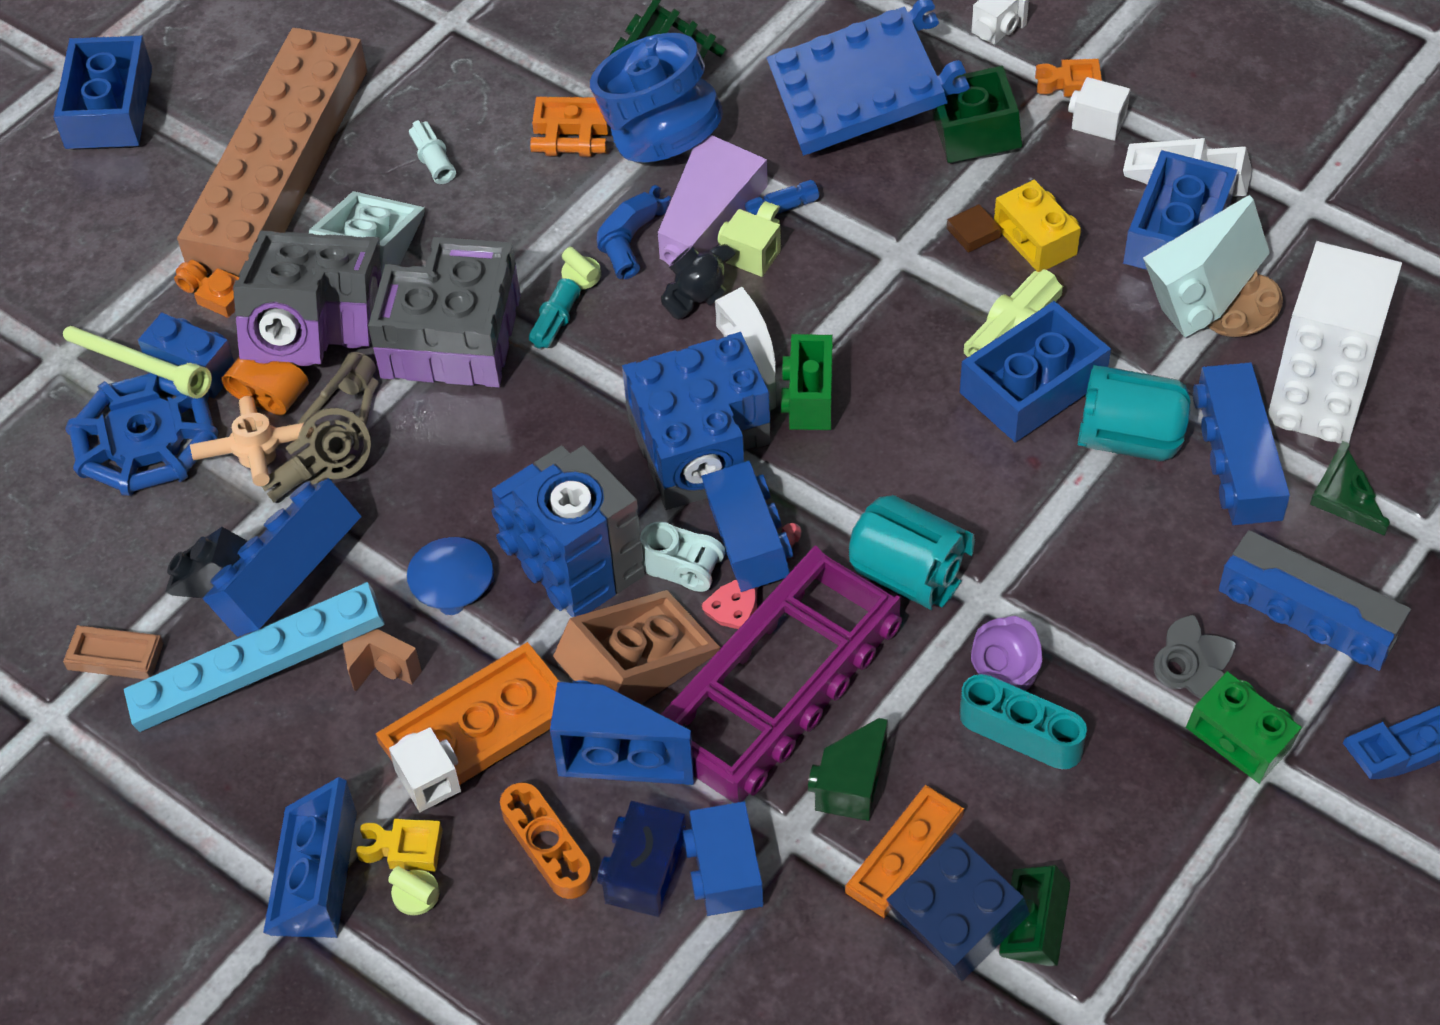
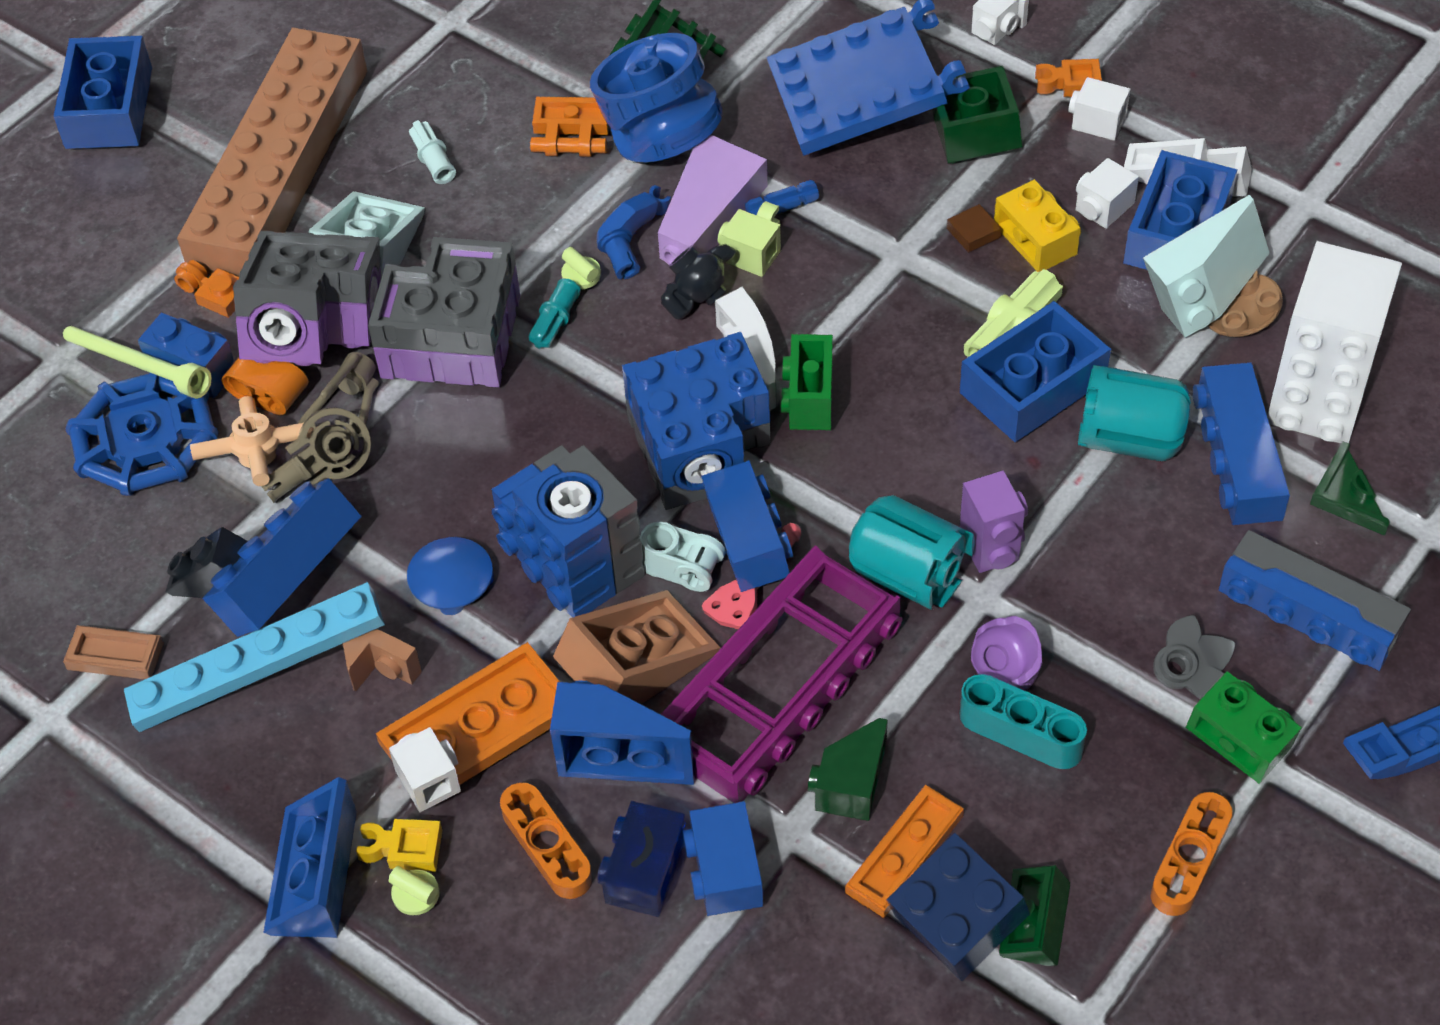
none -> medium lavender brick [960,470,1028,573]
none -> white brick [1076,158,1139,229]
none -> orange beam [1151,792,1232,916]

